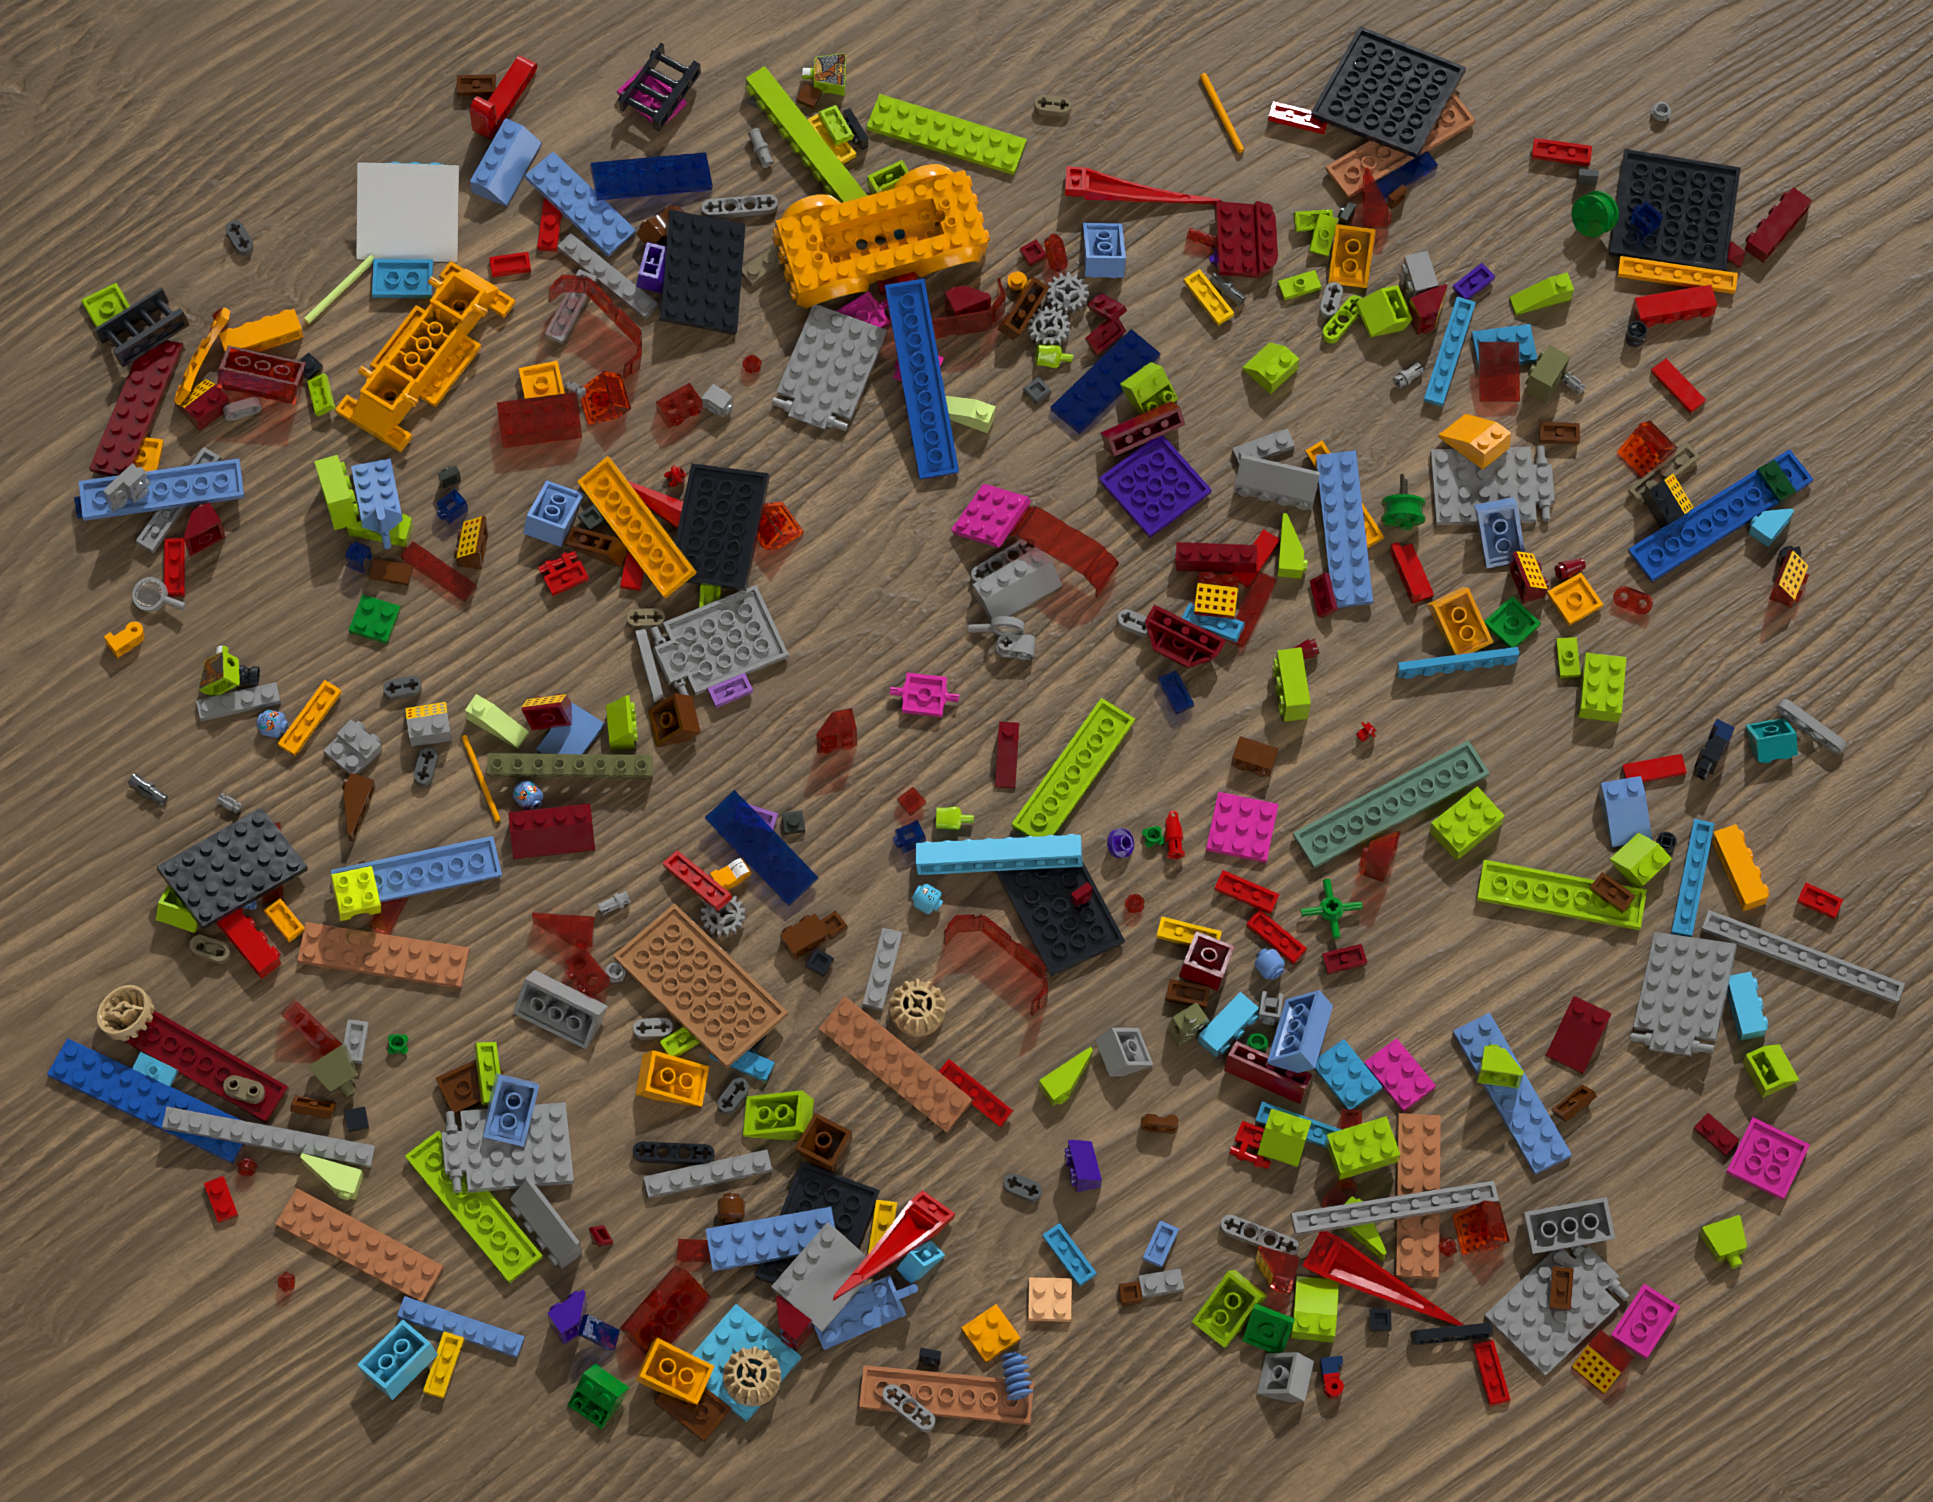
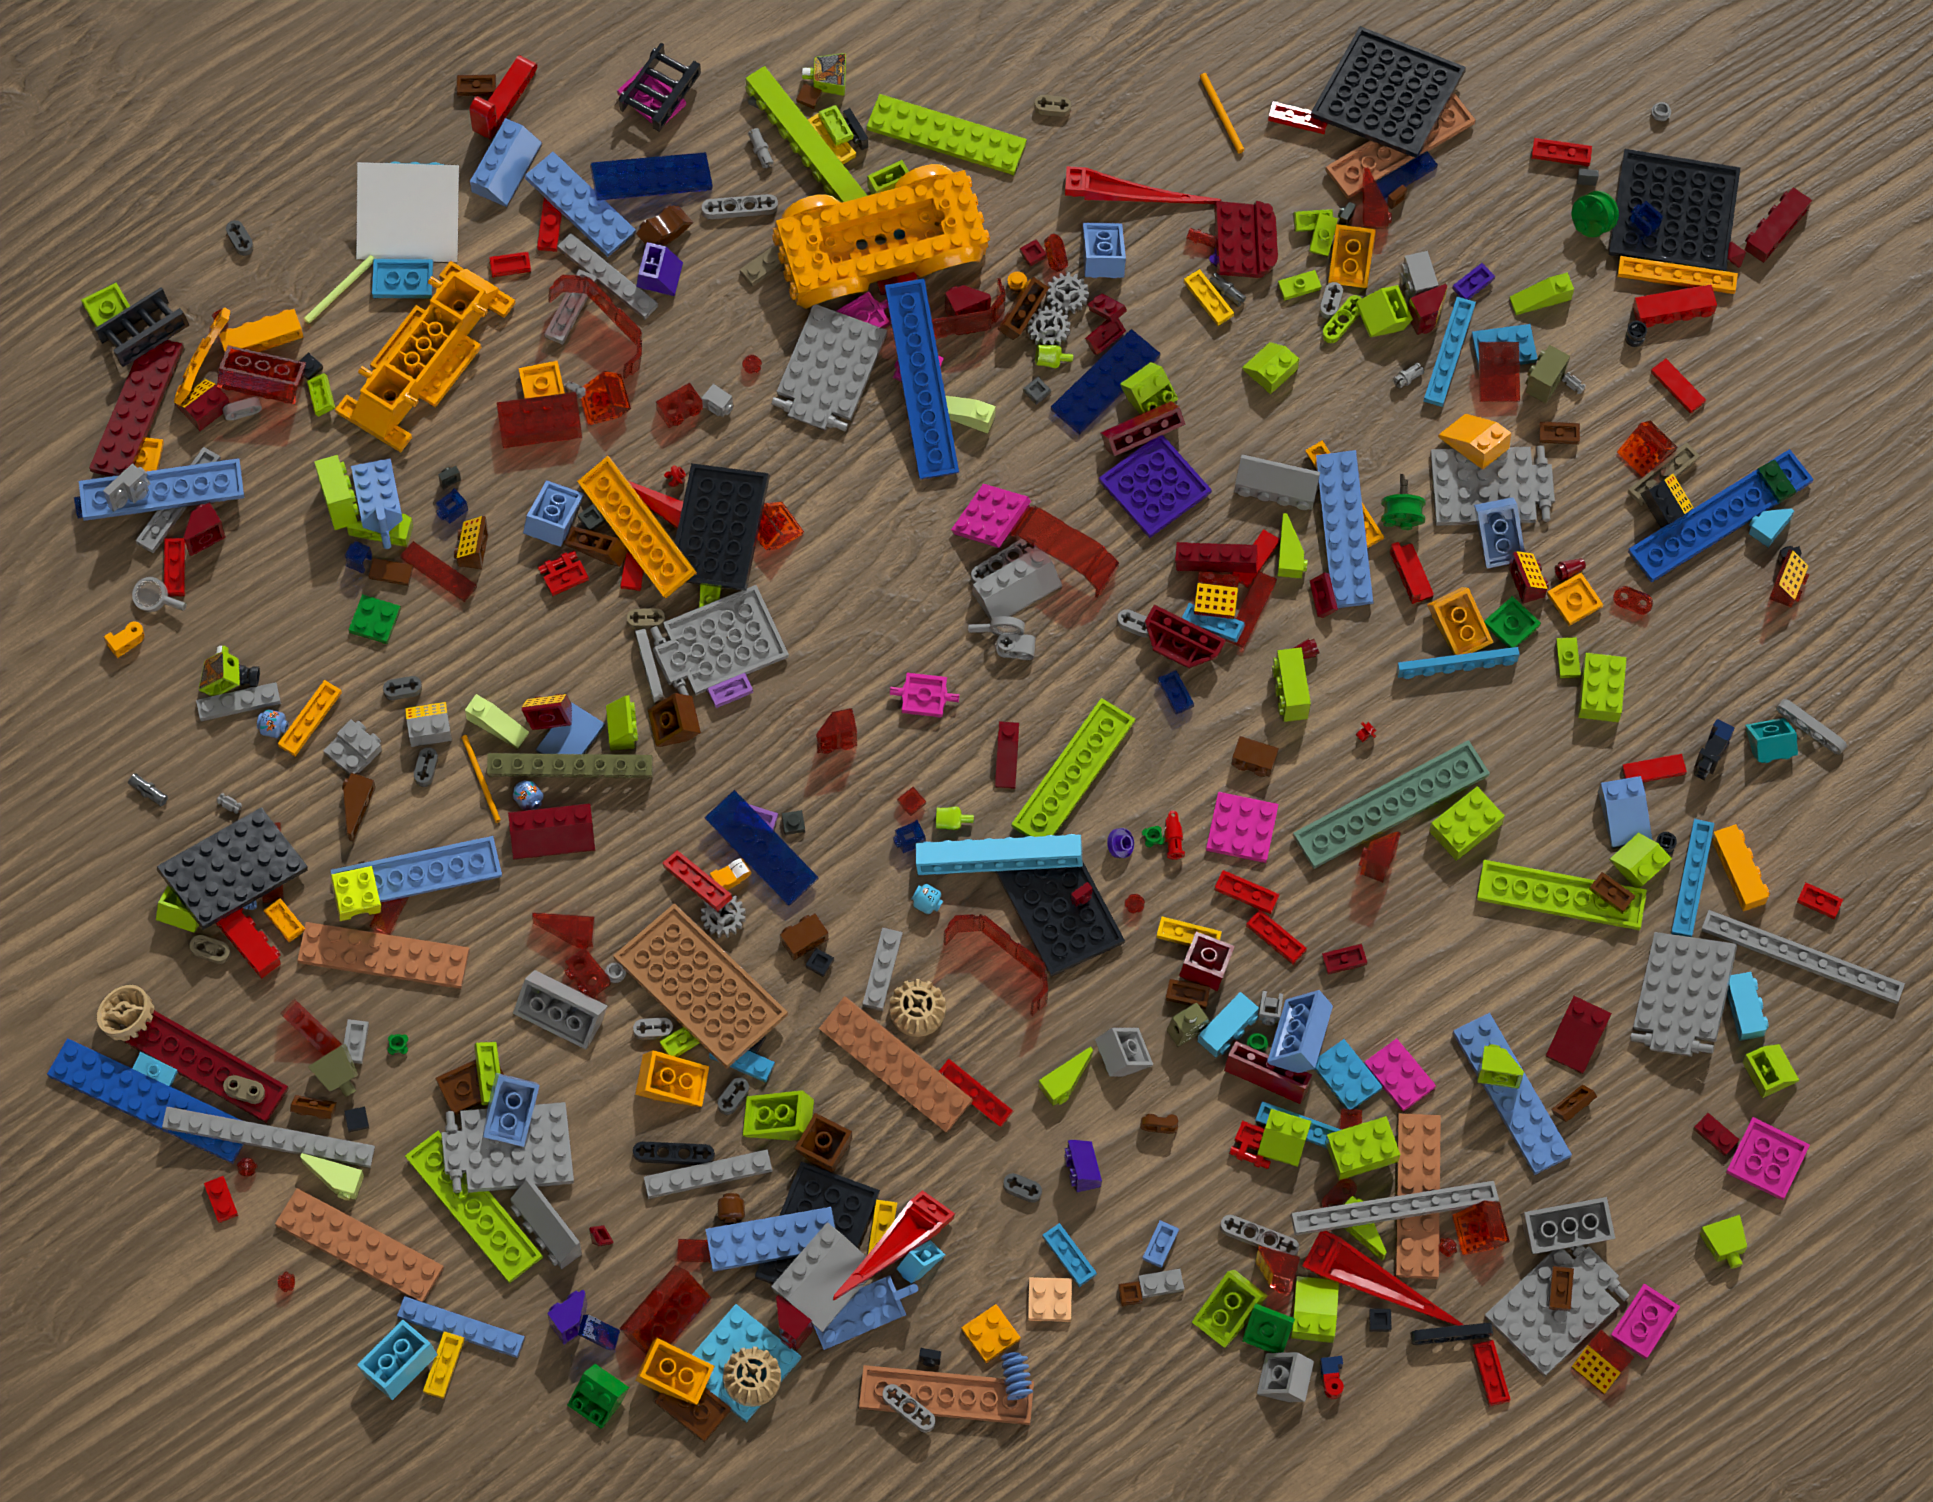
light grey pin [598,891,631,916] -> none
black plate [659,210,746,335] -> none
reddish brown tile [820,910,848,939] -> none
light grey plate [1232,429,1295,466] -> none
medium blue head [1254,948,1285,980] -> none
green bar [1300,879,1363,939] -> none

